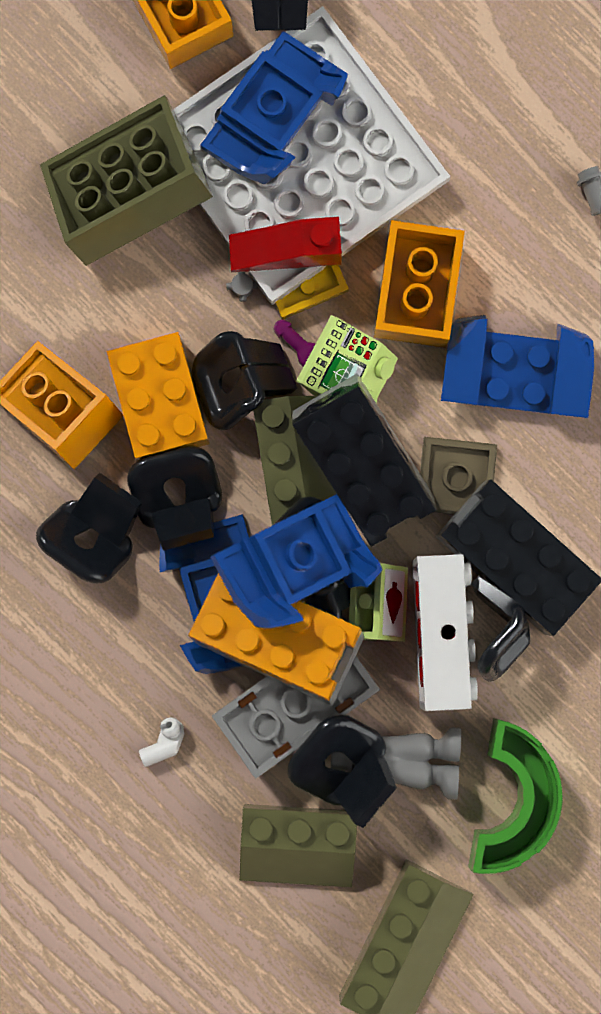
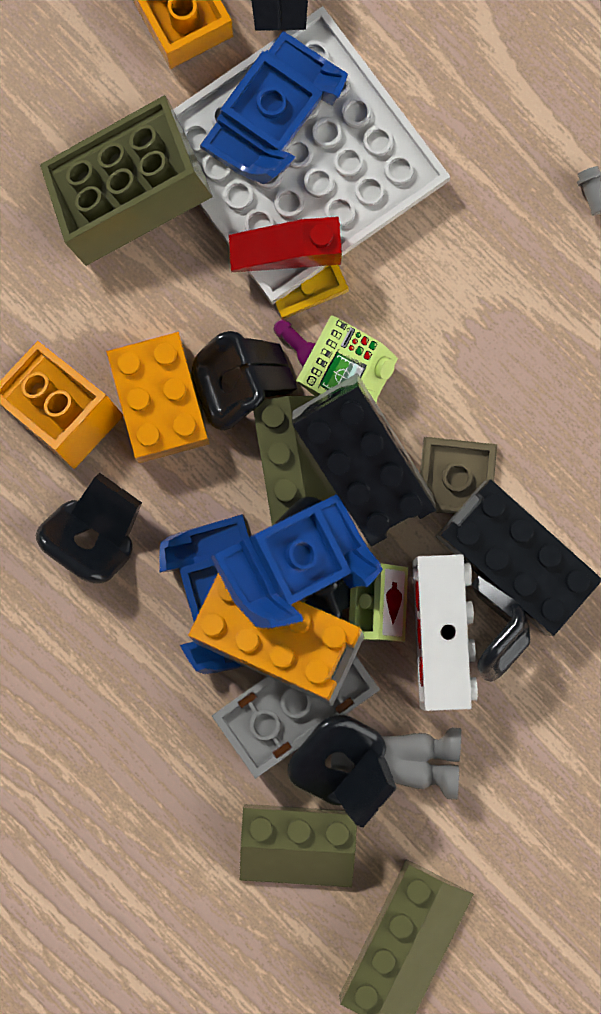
black piece [127,446,222,551] -> none
white arm [139,717,184,767] -> none
light grey piece [226,272,258,302] -> none
light orange brick [374,220,465,348] -> none
blue piece [441,315,594,418] -> none
bright green brick [468,718,562,874] -> none

